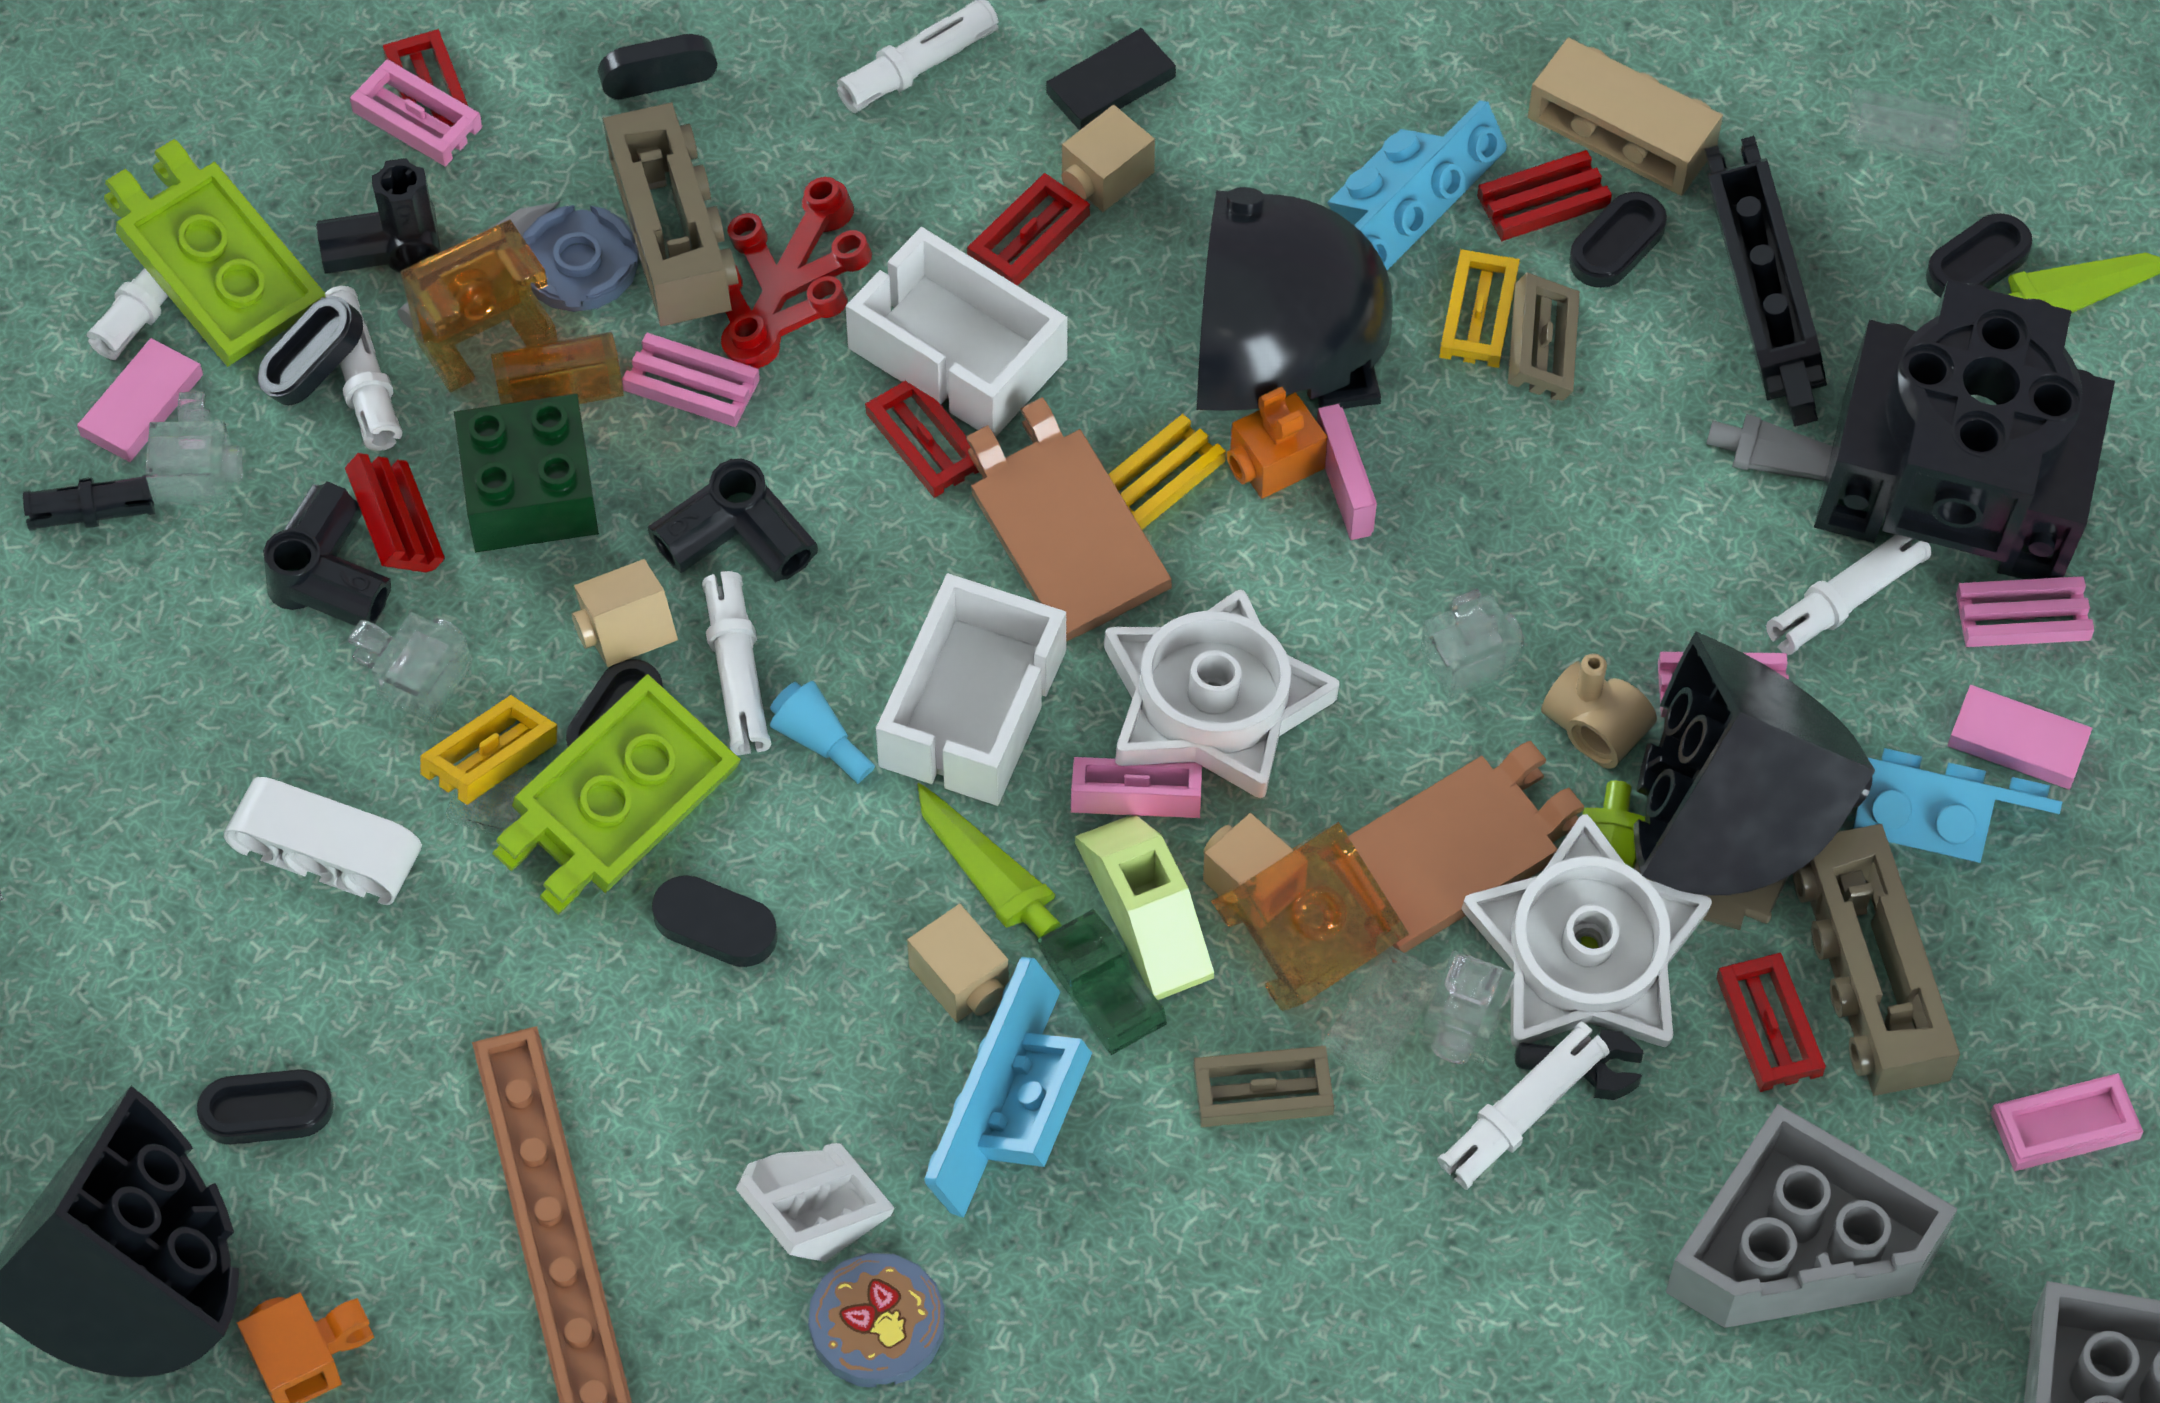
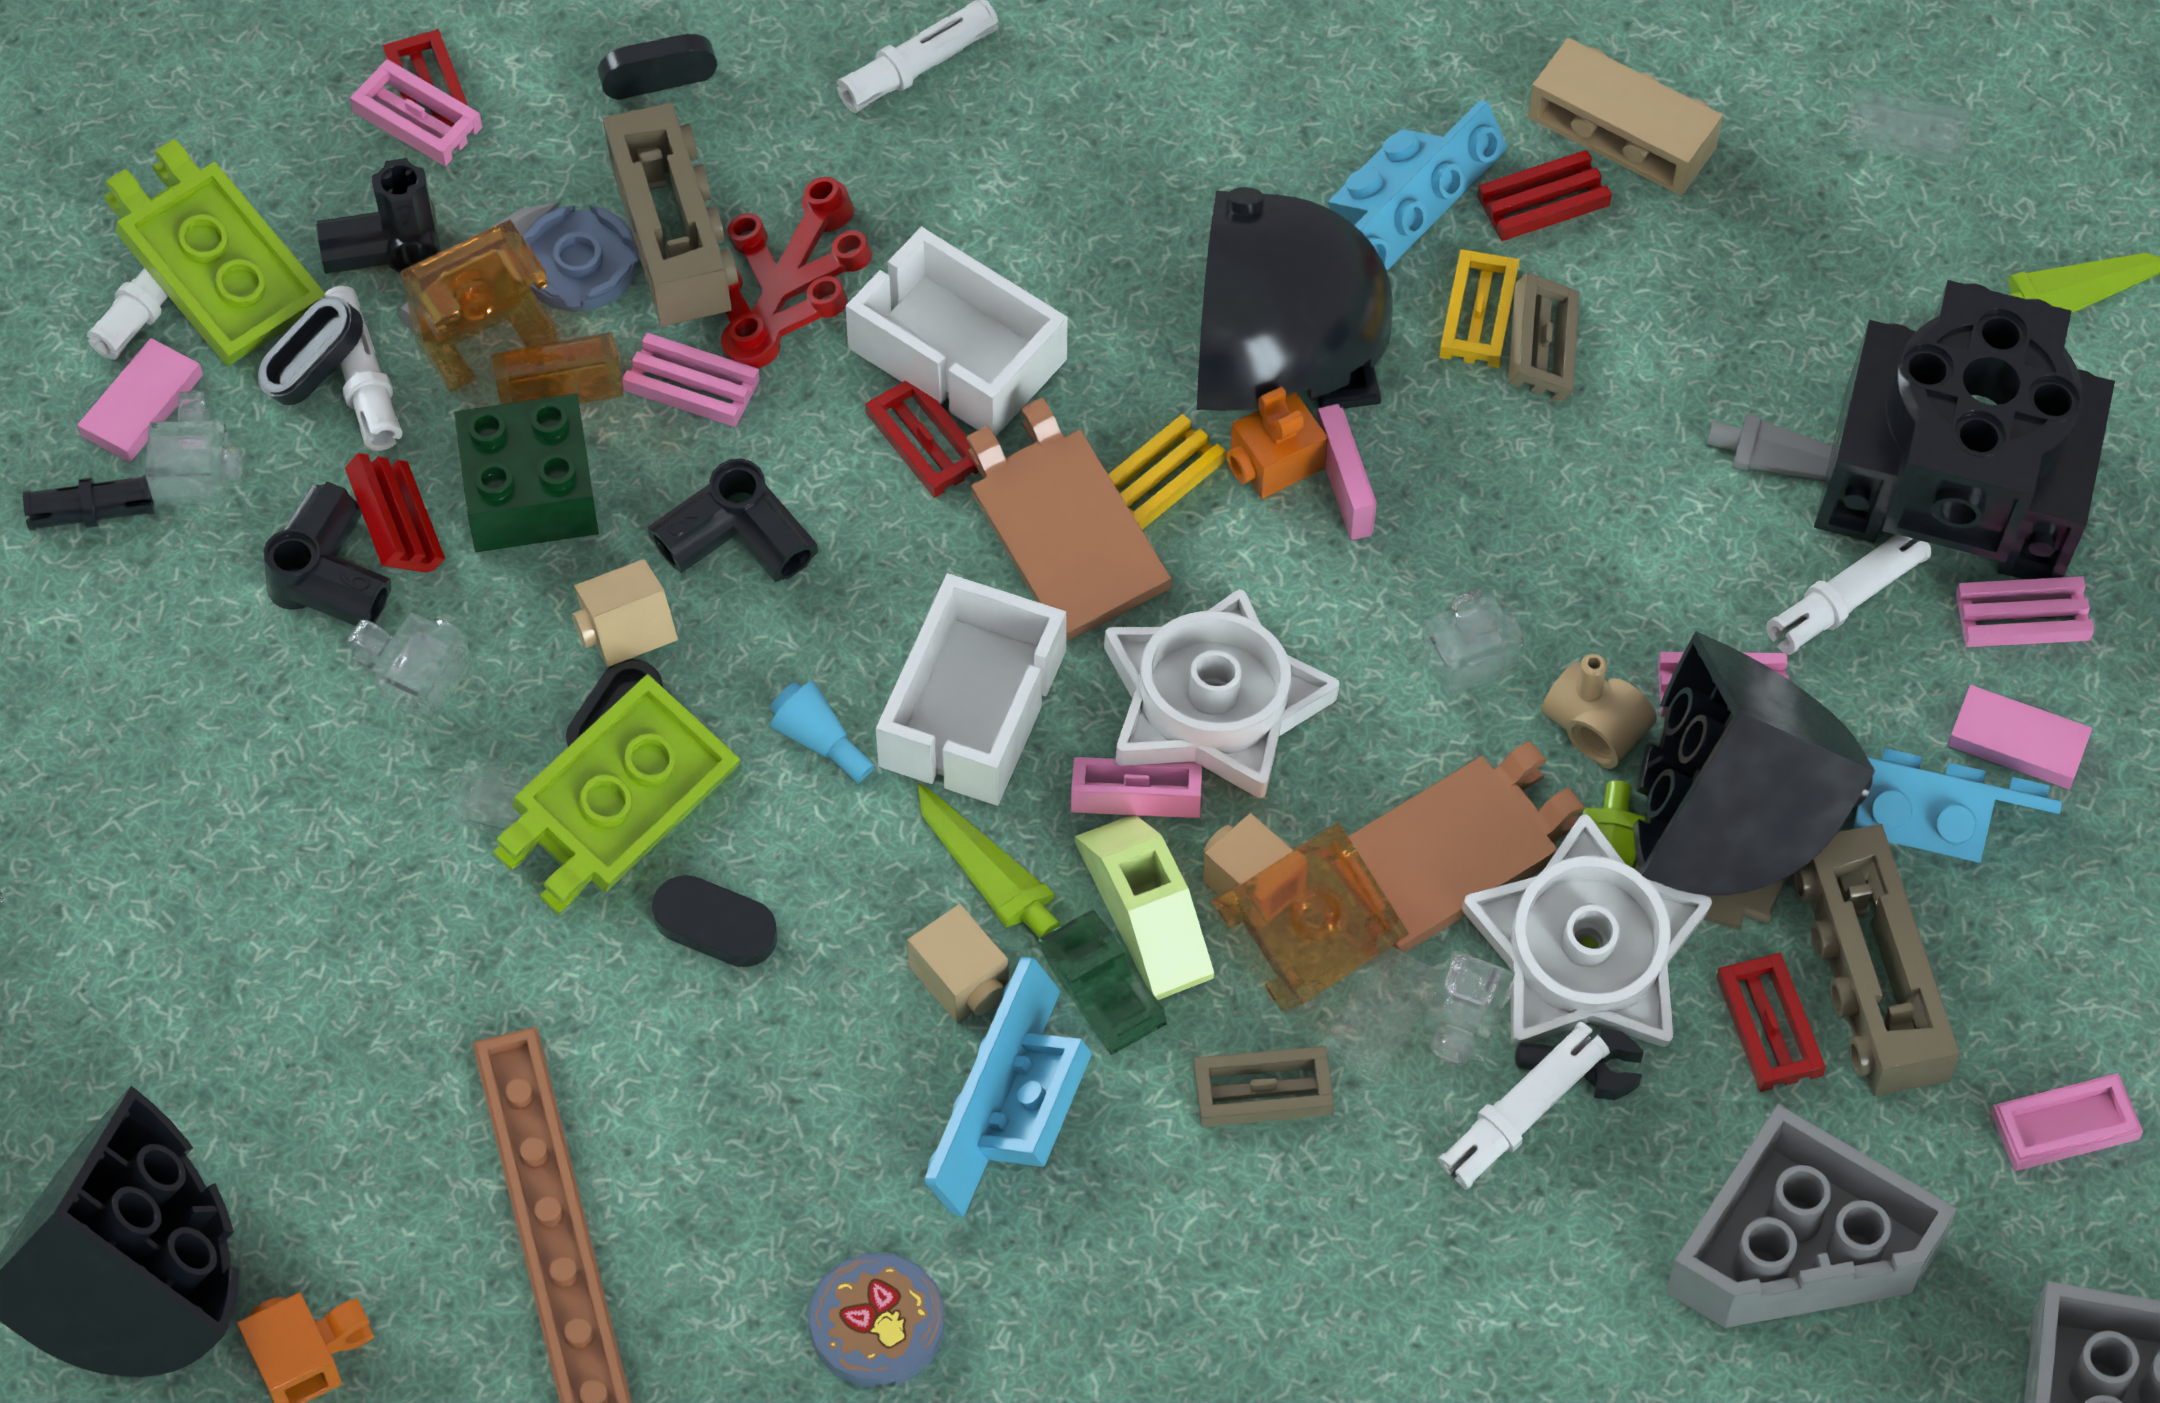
black tile [197,1069,334,1145] -> none
white beam [224,777,422,905] -> none
yellow tile [420,695,557,805] -> none
white pin [702,571,771,755] -> none
white slope [736,1143,895,1262] -> none
red tile [967,173,1090,286] -> none
black tile [1046,27,1176,131] -> none
tan brick [1062,104,1155,212] -> none
black tile [1569,192,1667,288] -> none
black hinge [1705,136,1827,427] -> none
black tile [1926,213,2032,298] -> none

